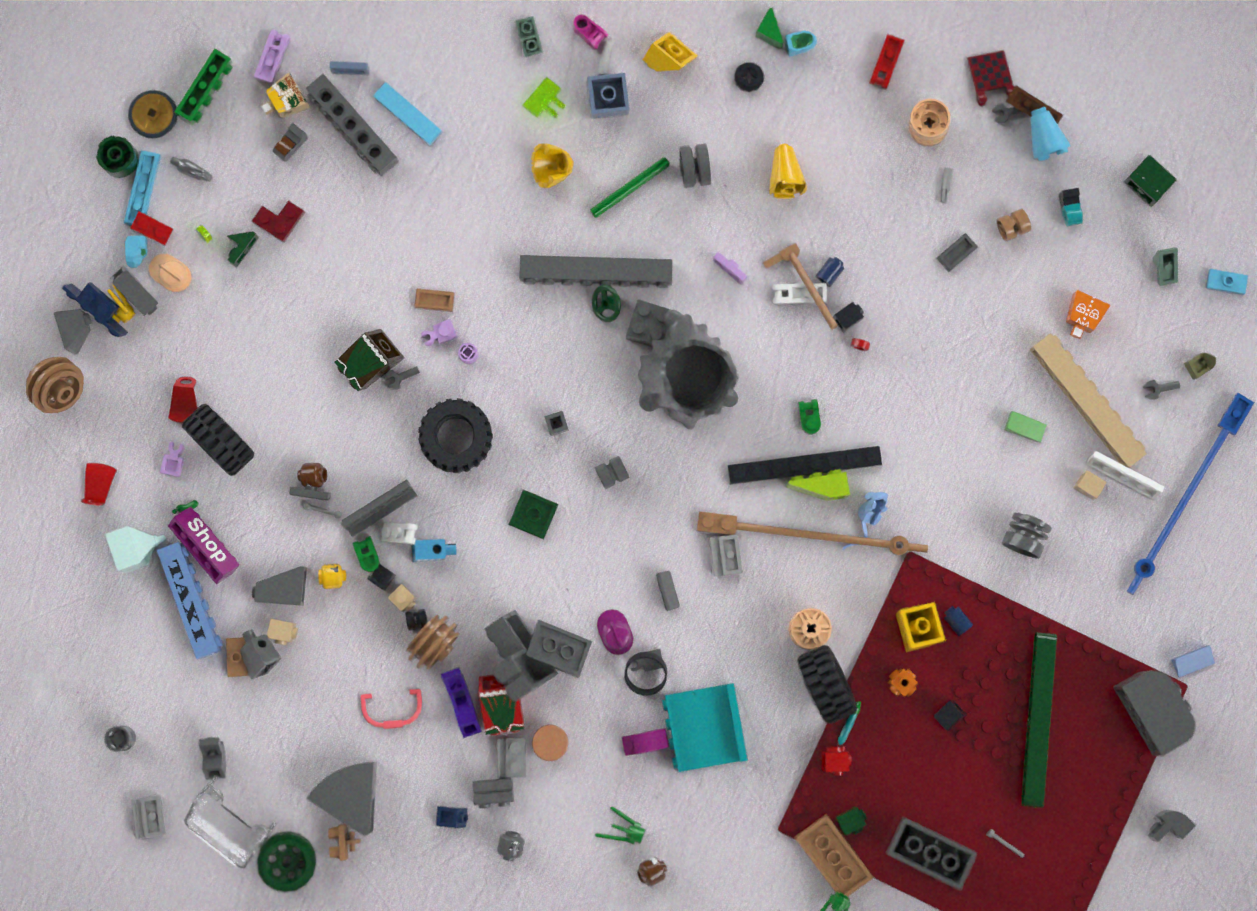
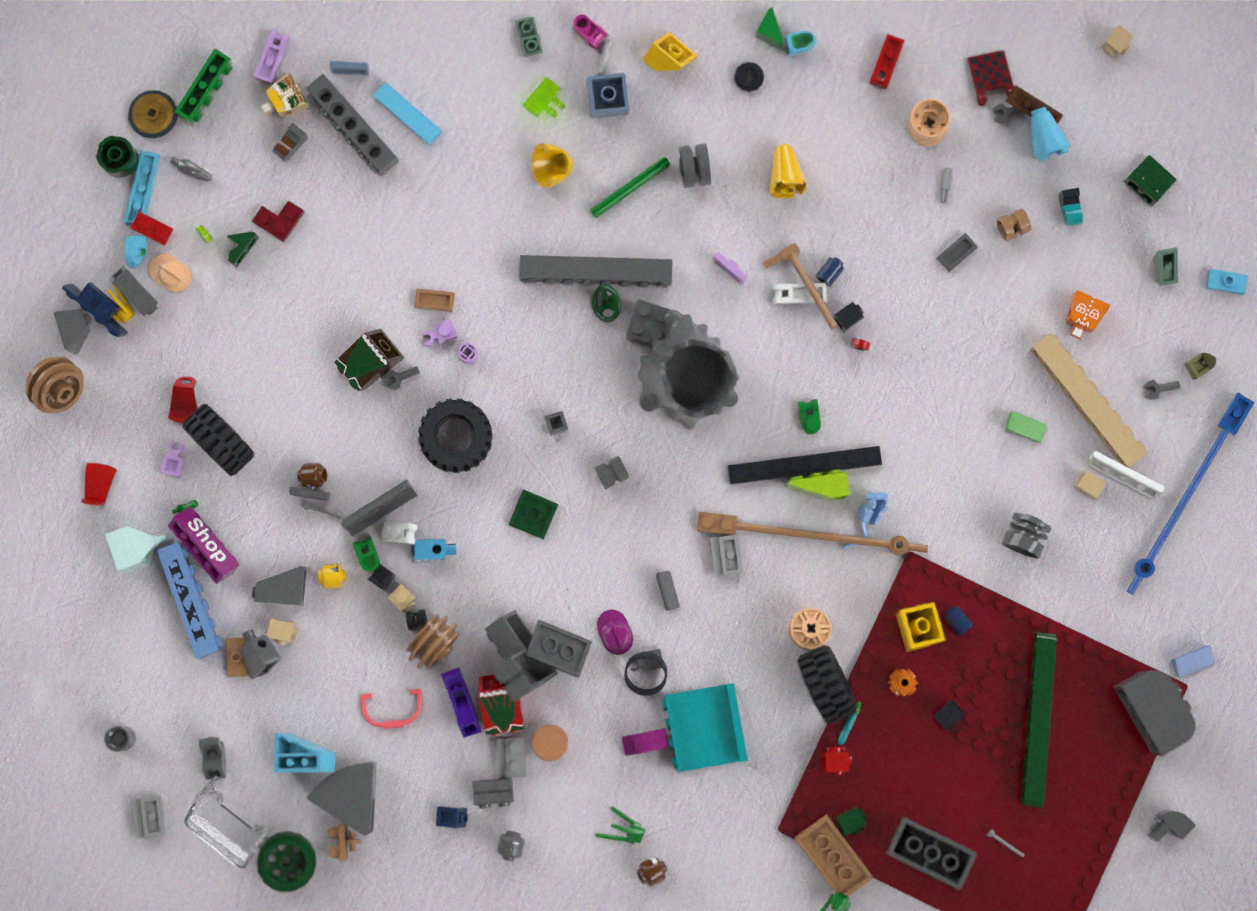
none -> medium azure wedge [274,733,335,773]
none -> tan brick [1101,25,1134,59]

